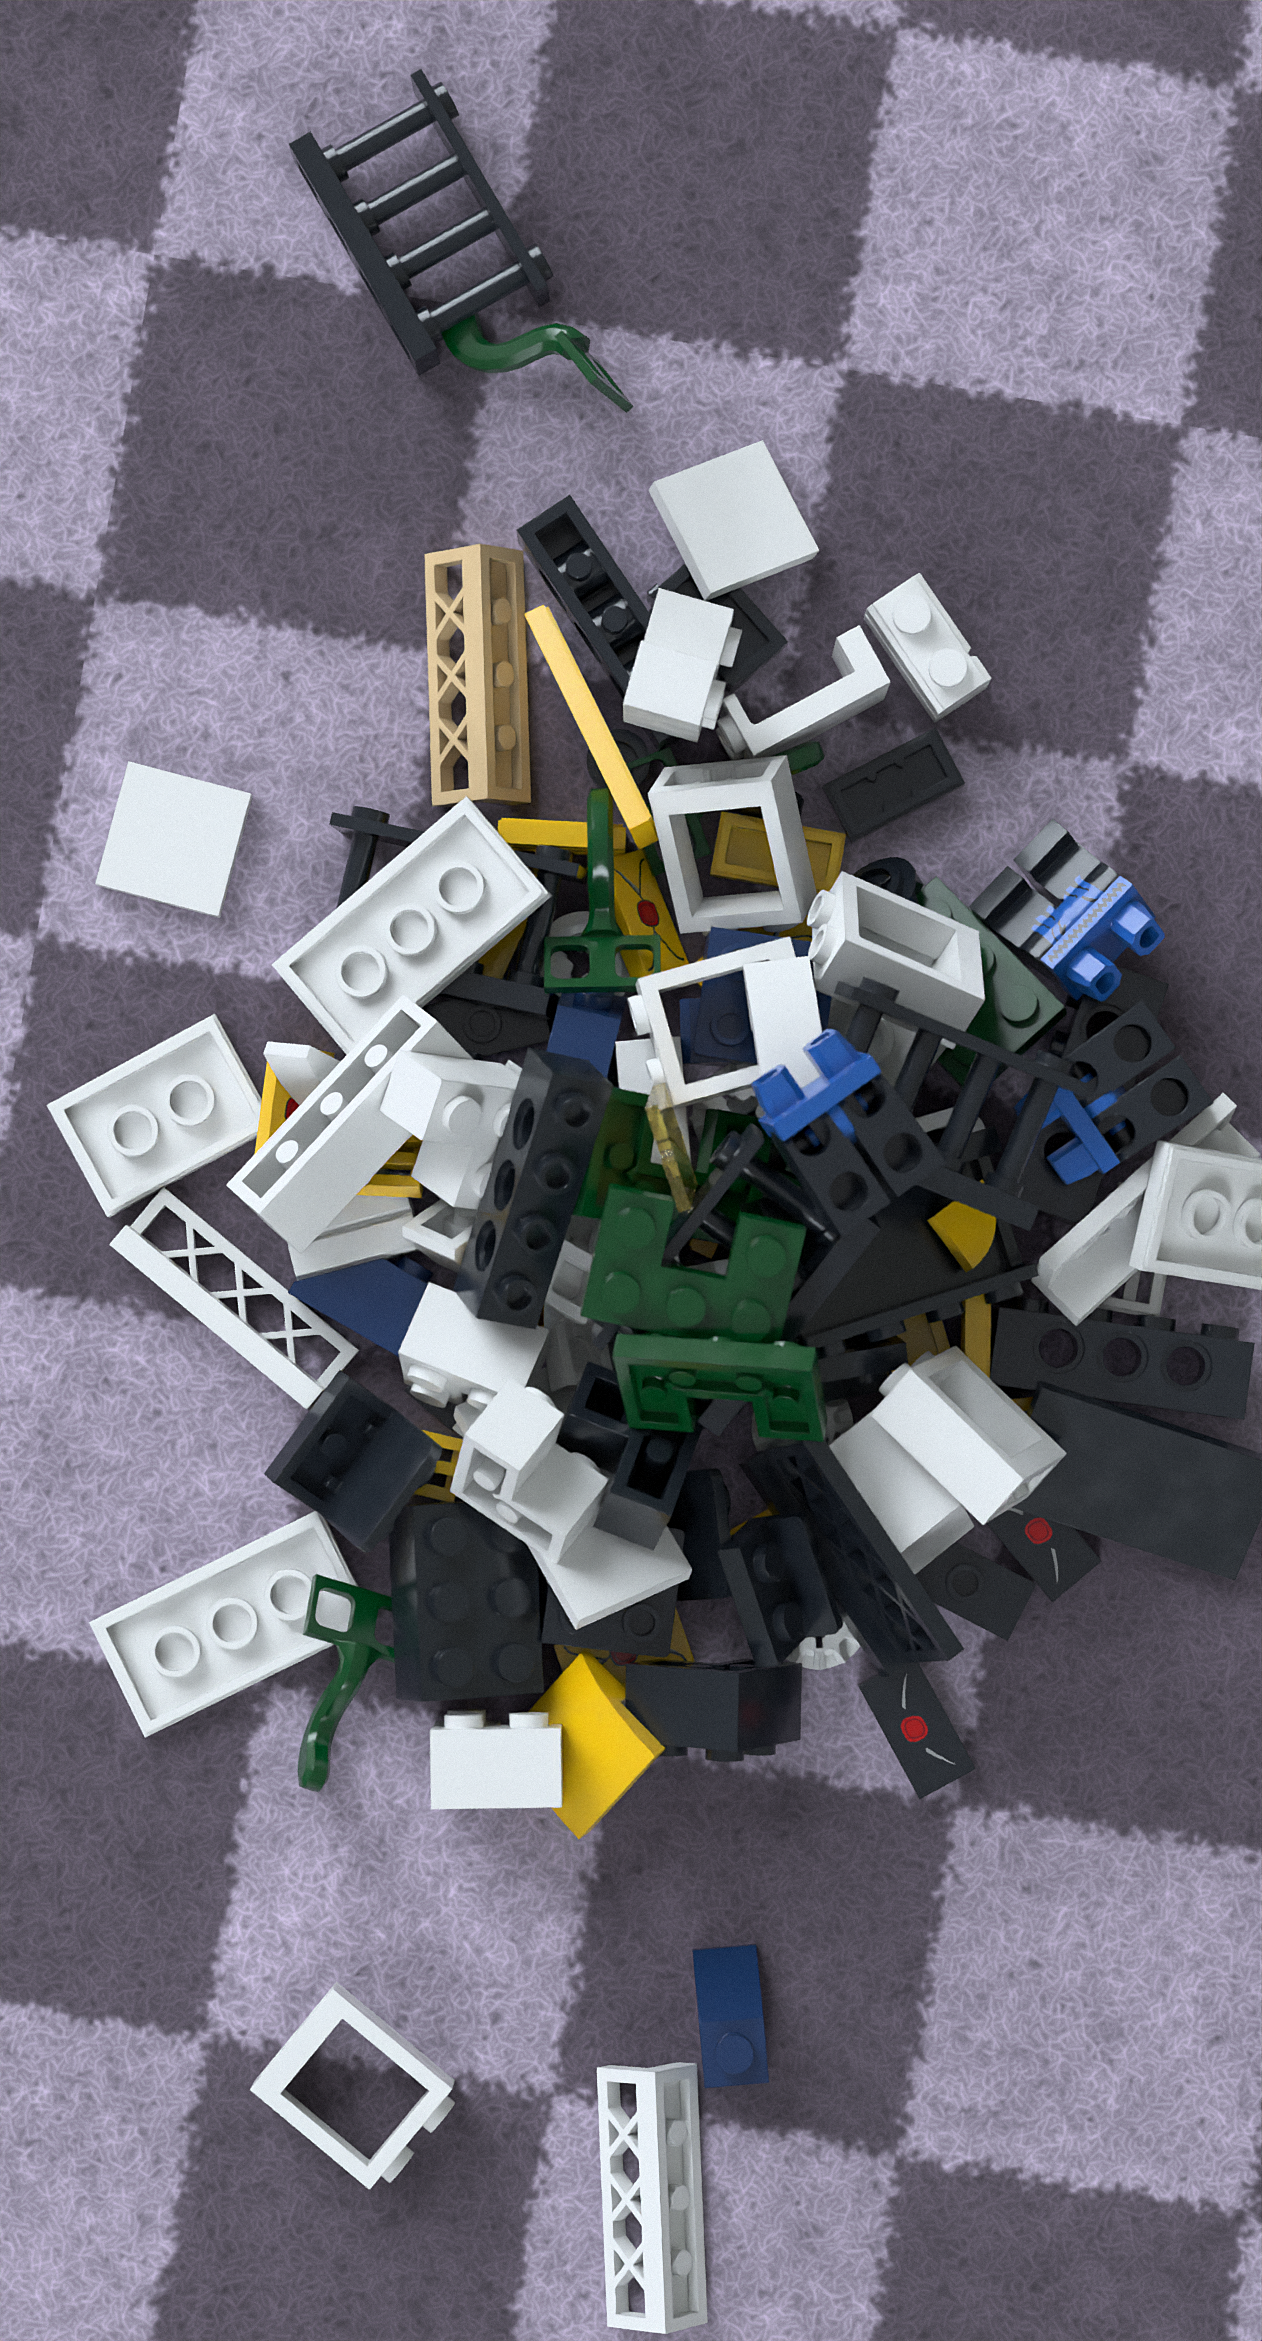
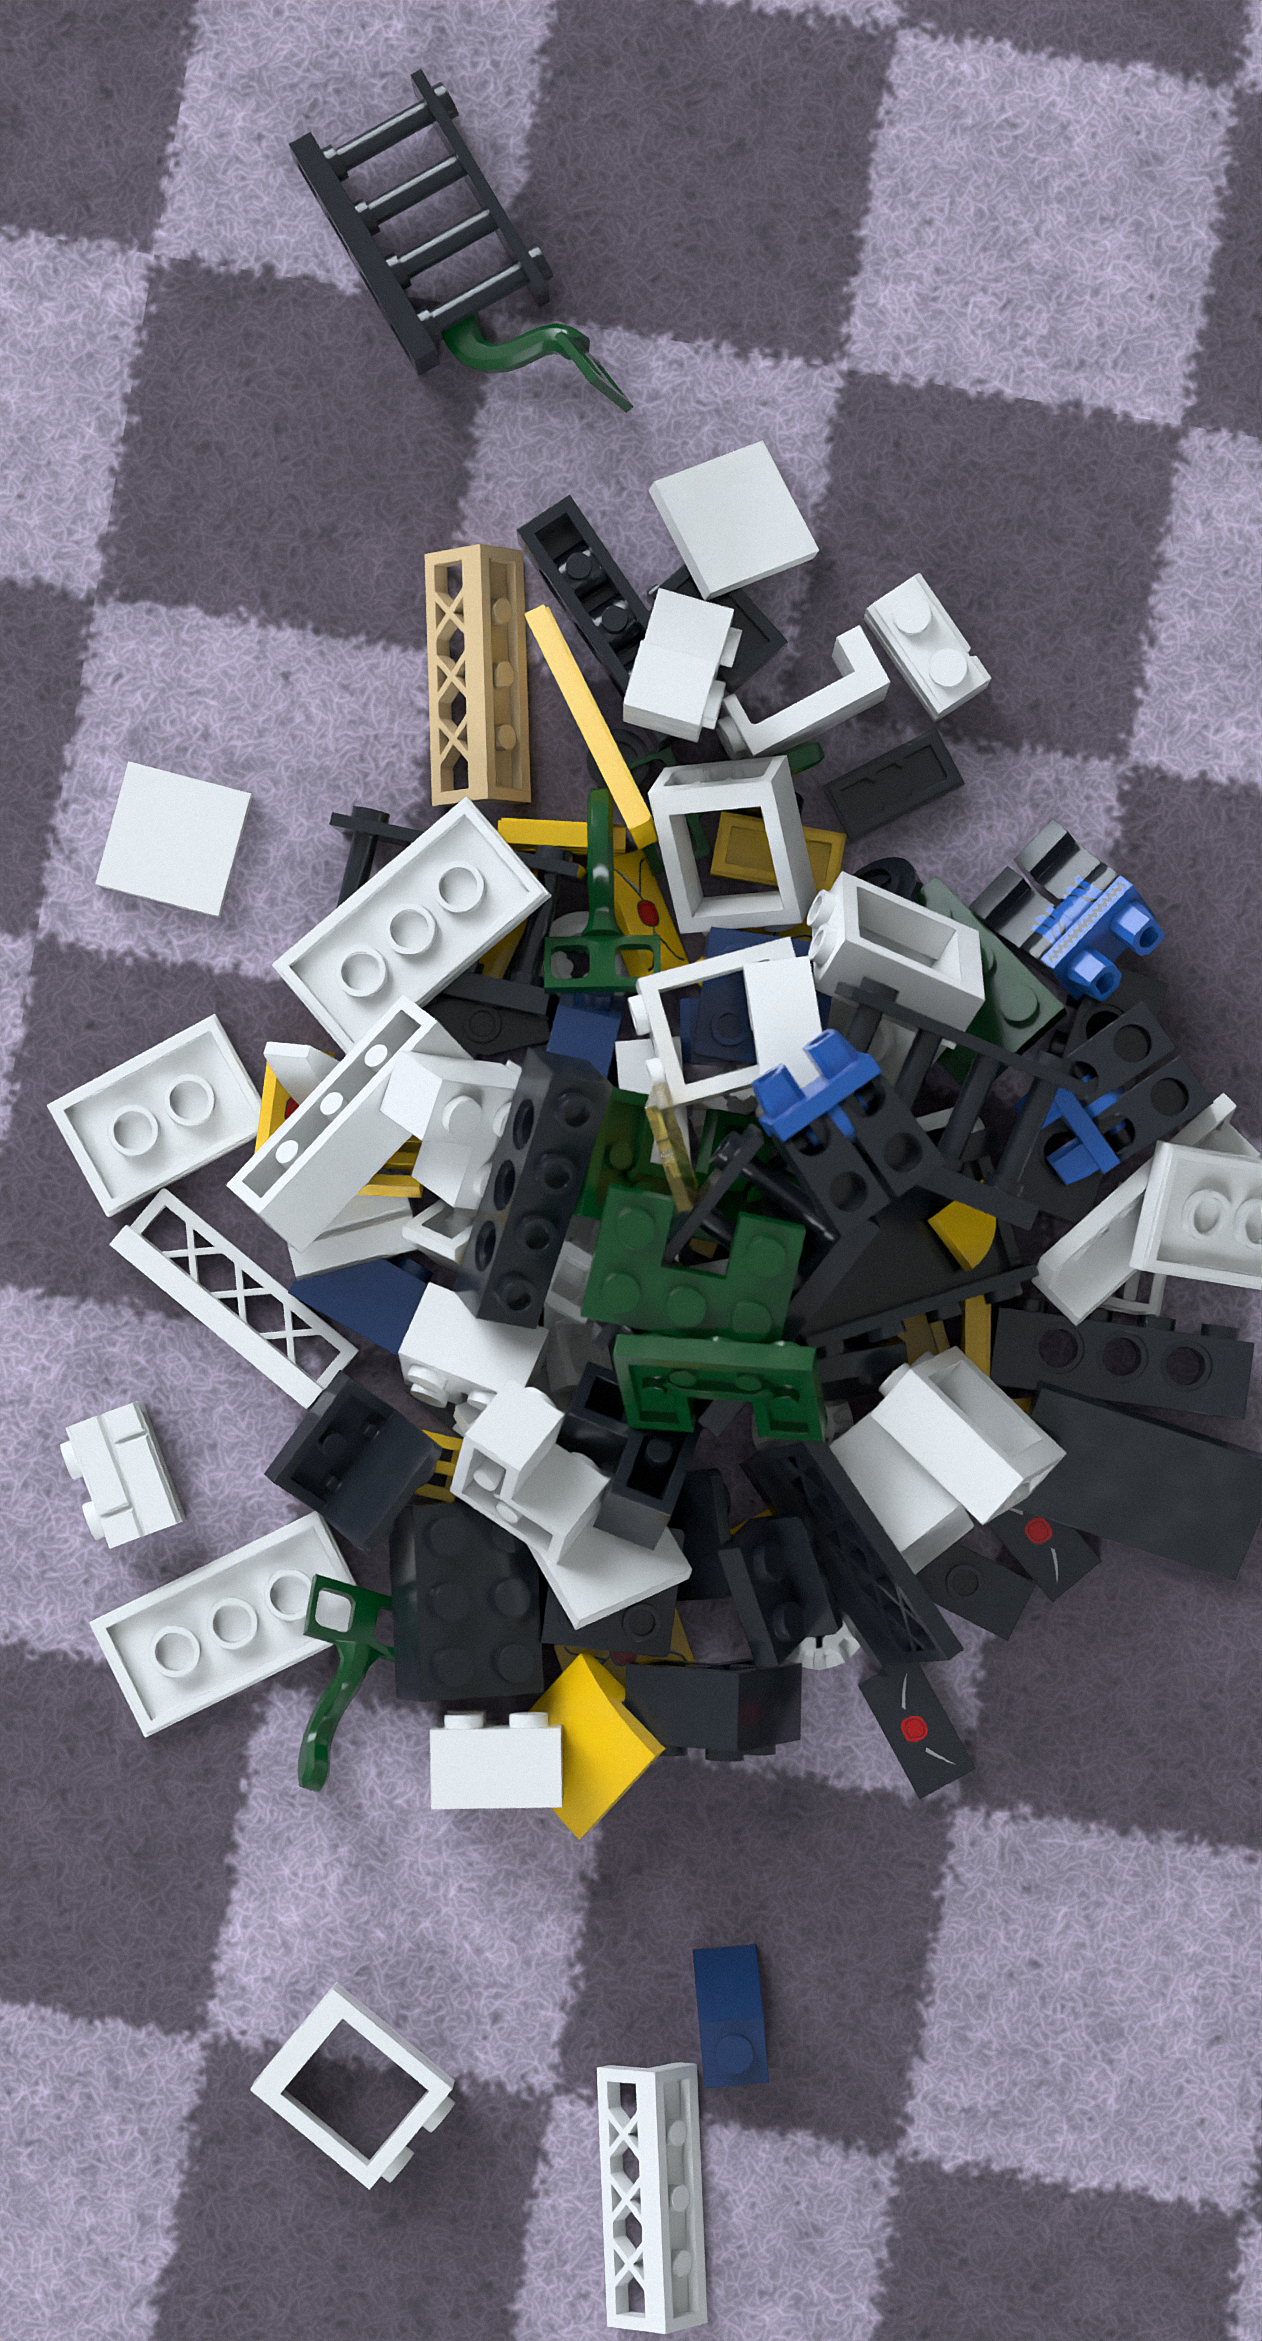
none -> white brick [60,1401,187,1549]

